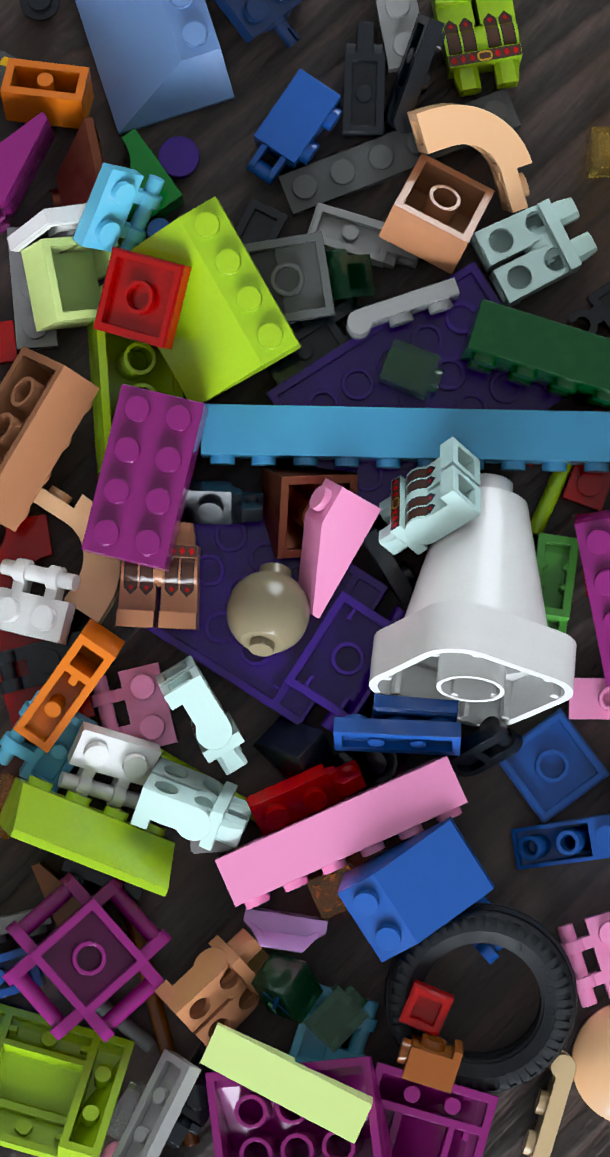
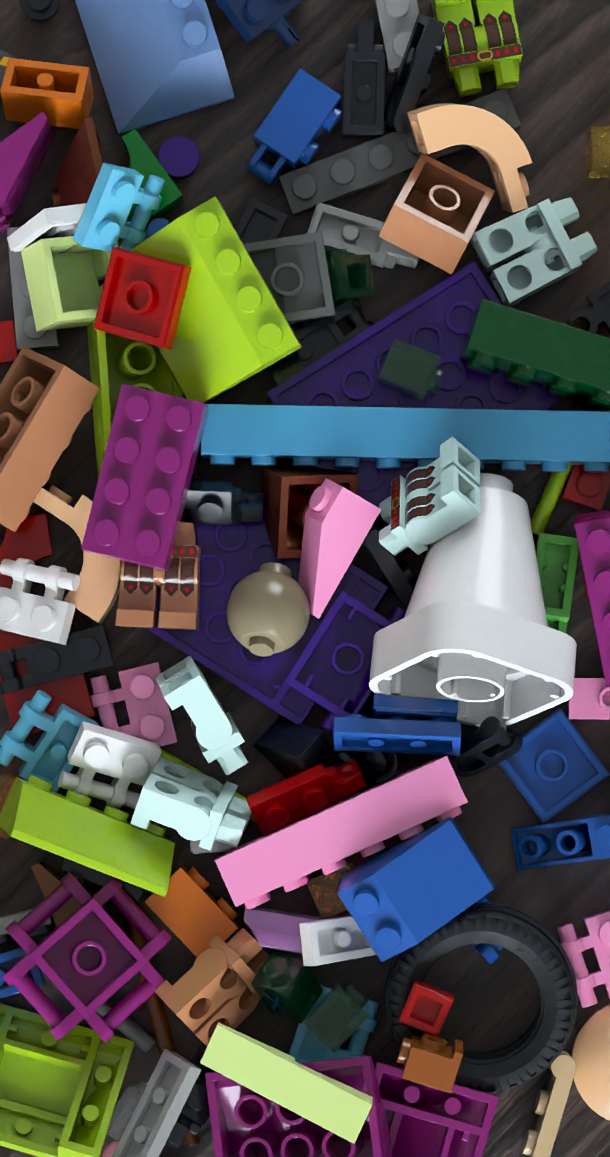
orange slope [13,618,125,753] -> none
light grey plate [346,277,460,340] -> none
none -> orange brick [145,865,239,957]
none -> white plate [299,915,377,966]

